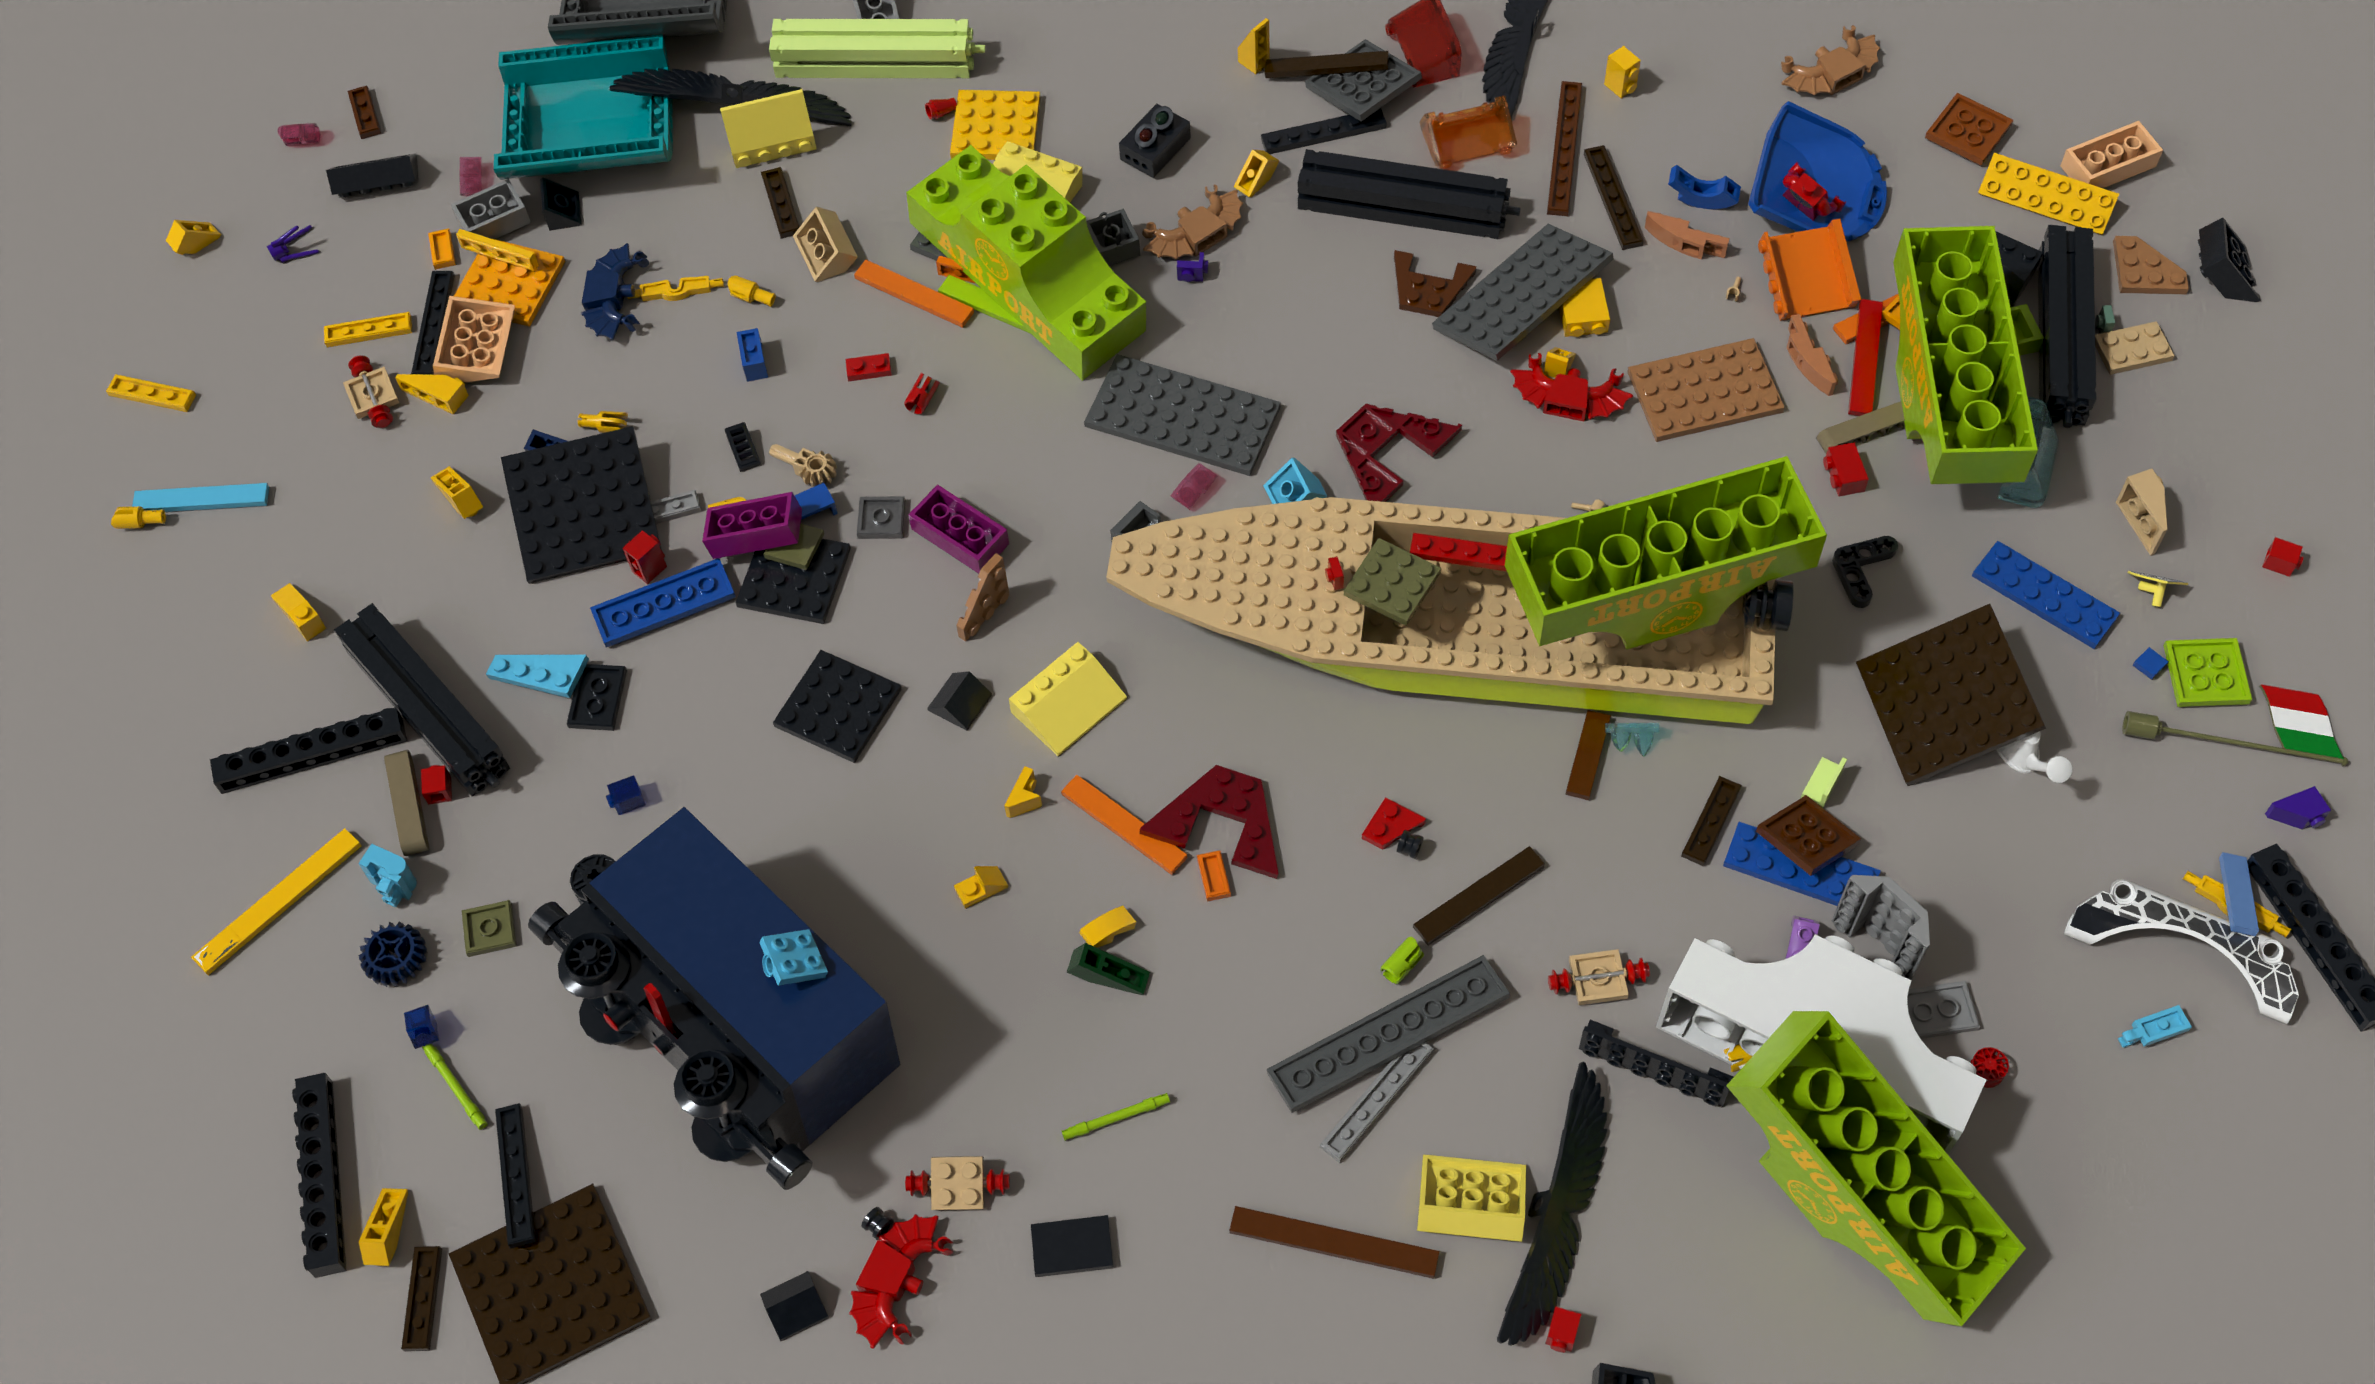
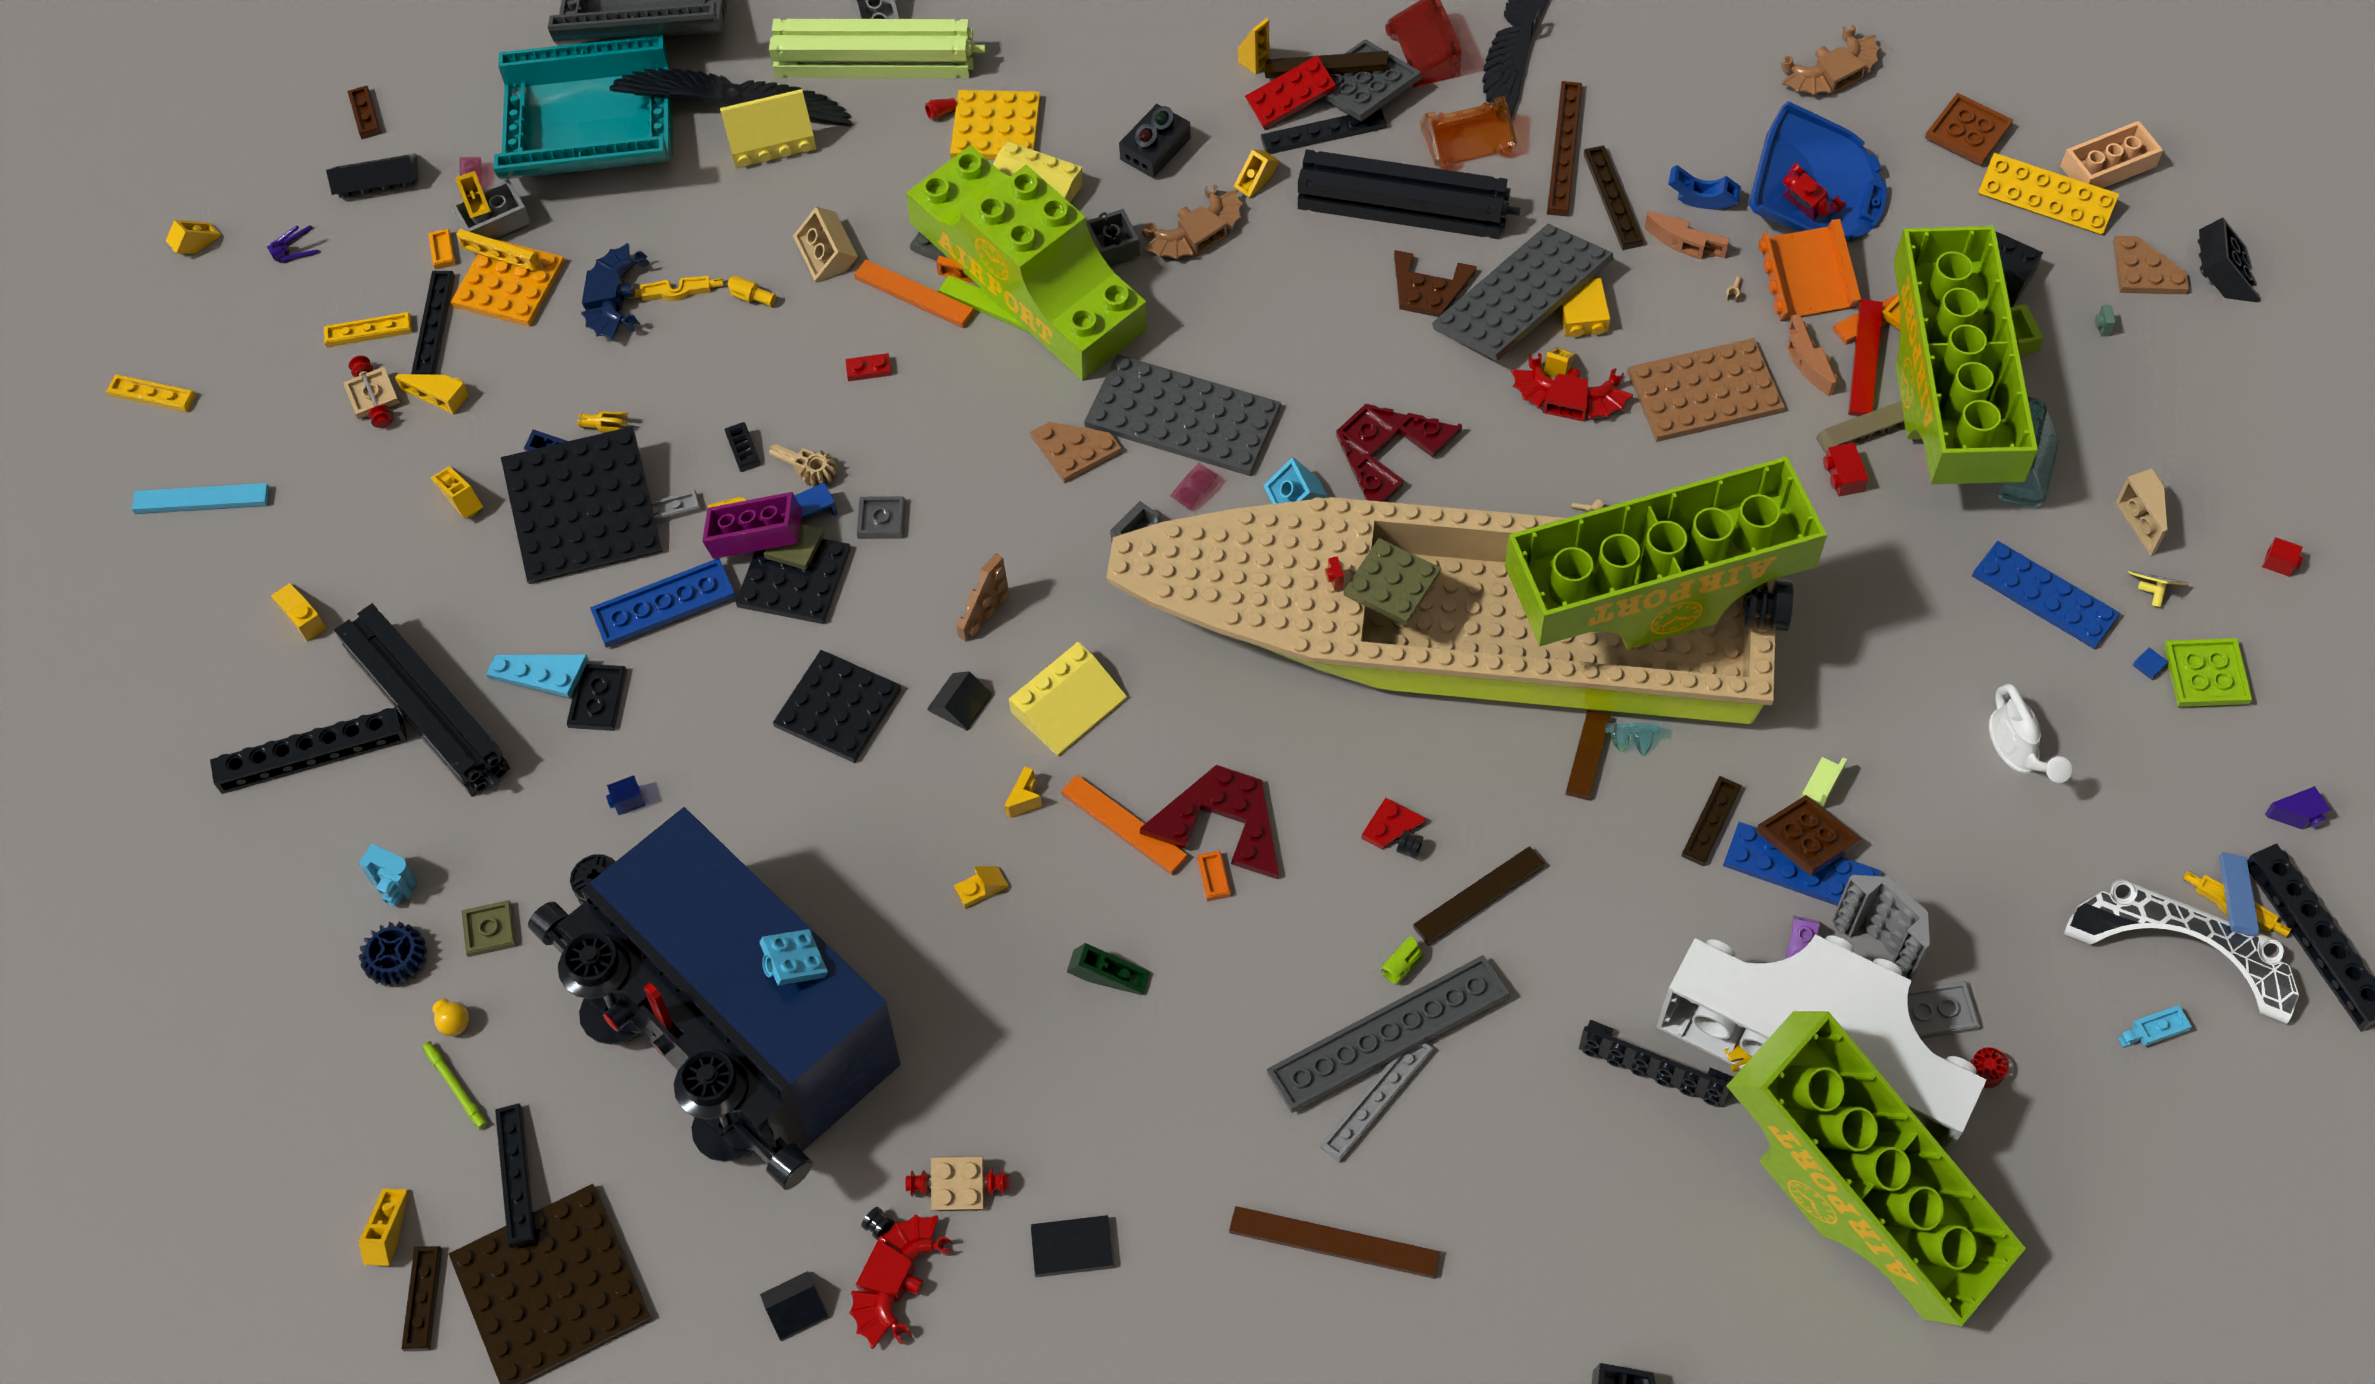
yellow arm [111,506,166,529] -> none
yellow tile [191,828,362,976] -> none
clear pink arm [277,123,320,146] -> none
black brick [292,1073,347,1278] -> none
dark tan beam [384,749,429,857] -> none
clear blue brick [404,1005,439,1049] -> none
red brick [421,765,452,805] -> none
light nougat slope [433,296,515,383] -> none
black slope [540,177,581,231] -> none
red brick [623,530,667,585] -> none
blue panel [736,328,768,382] -> none
dark brown tile [761,167,799,239] -> none
red arm [904,372,940,414] -> none
magenta brick [908,484,1009,574] -> none
lime piece [1061,1093,1170,1141] -> none
yellow slope [1079,906,1136,948] -> none
dark purple bracket [1177,252,1208,282] -> none
red plate [1410,533,1507,571] -> none
light yellow slope [1417,1154,1526,1242] -> none
black piece [1497,1062,1607,1346] -> none
red brick [1545,1306,1581,1353] -> none
tan plate [1548,949,1650,1005] -> none
yellow brick [1604,46,1641,98] -> none
black beam [1832,536,1898,608] -> none
dark brown plate [1856,604,2046,786] -> none
black brick [2038,225,2096,428] -> none
tan plate [2095,321,2175,375] -> none
flag [2122,684,2348,766] -> none
none -> yellow piece [432,998,469,1036]
none -> yellow slope [455,171,491,219]
none -> medium nougat plate [1030,422,1122,483]
none -> red plate [1245,55,1337,130]

